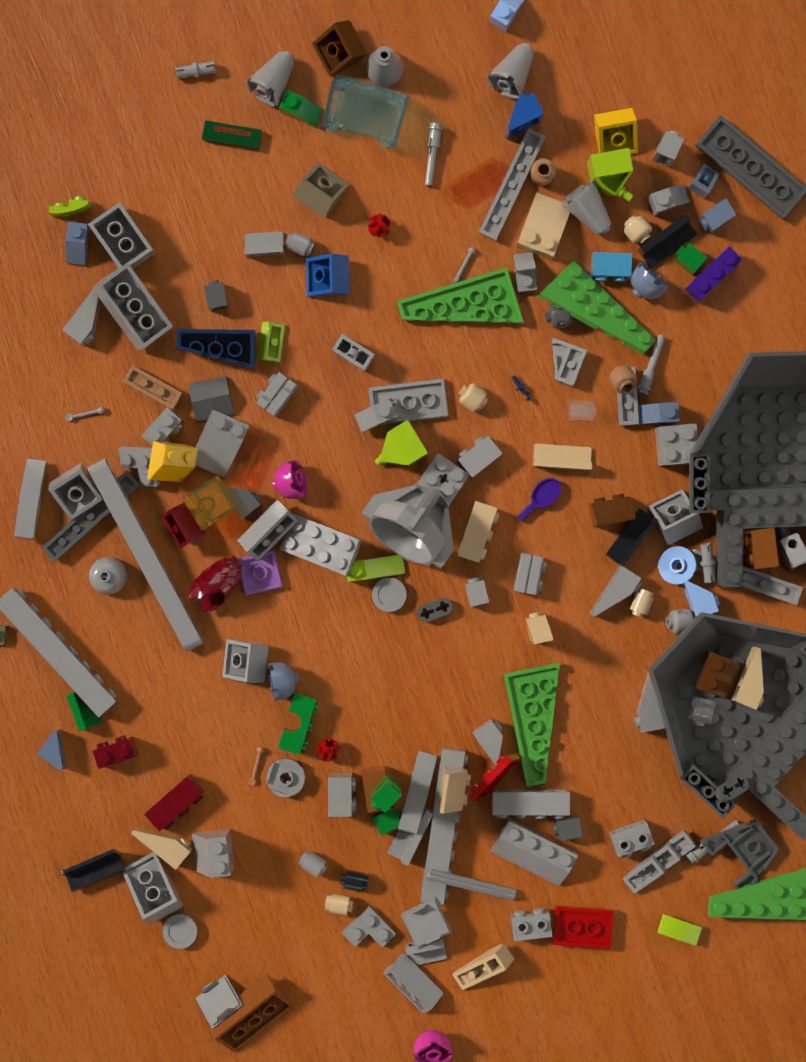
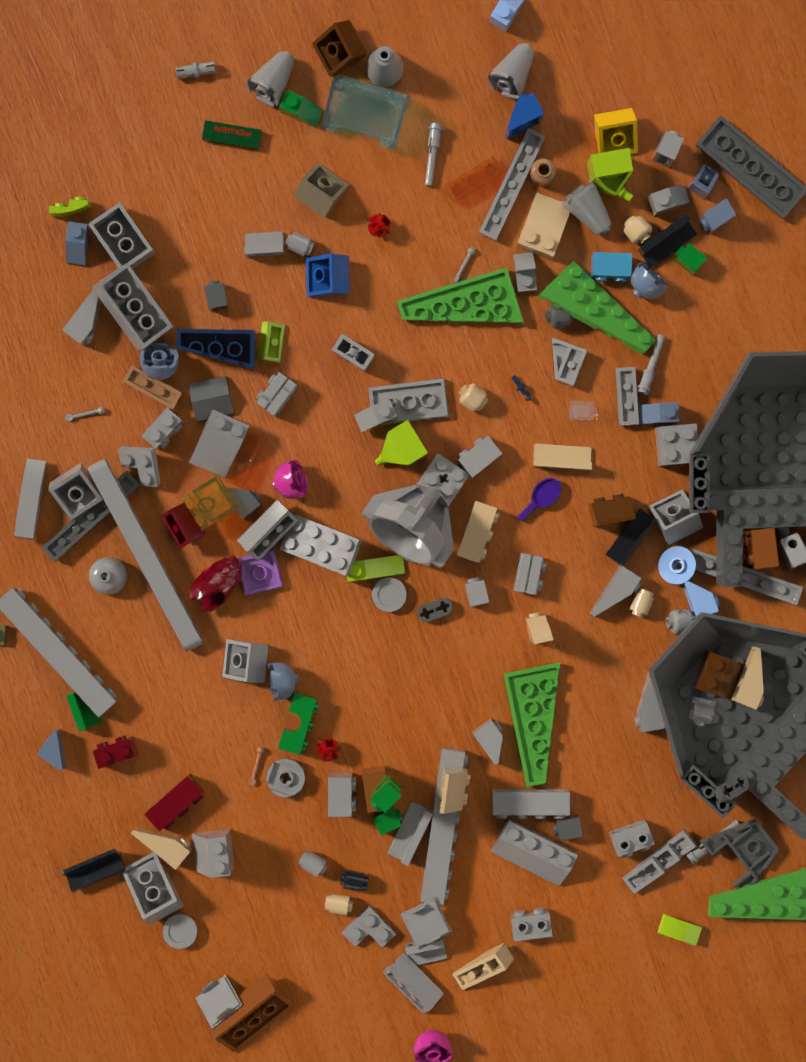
yellow slope [147,441,198,482] -> none
light grey slope [398,751,437,834] -> none
light grey axle [427,869,516,900] -> none
red plate [468,753,522,802] -> none
red plate [553,905,613,949] -> none
medium nougat head [609,365,637,394] -> none
dark purple brick [684,246,743,303] -> none
light grey pin [700,543,717,583] -> none
none -> sand blue cylinder [140,342,179,380]

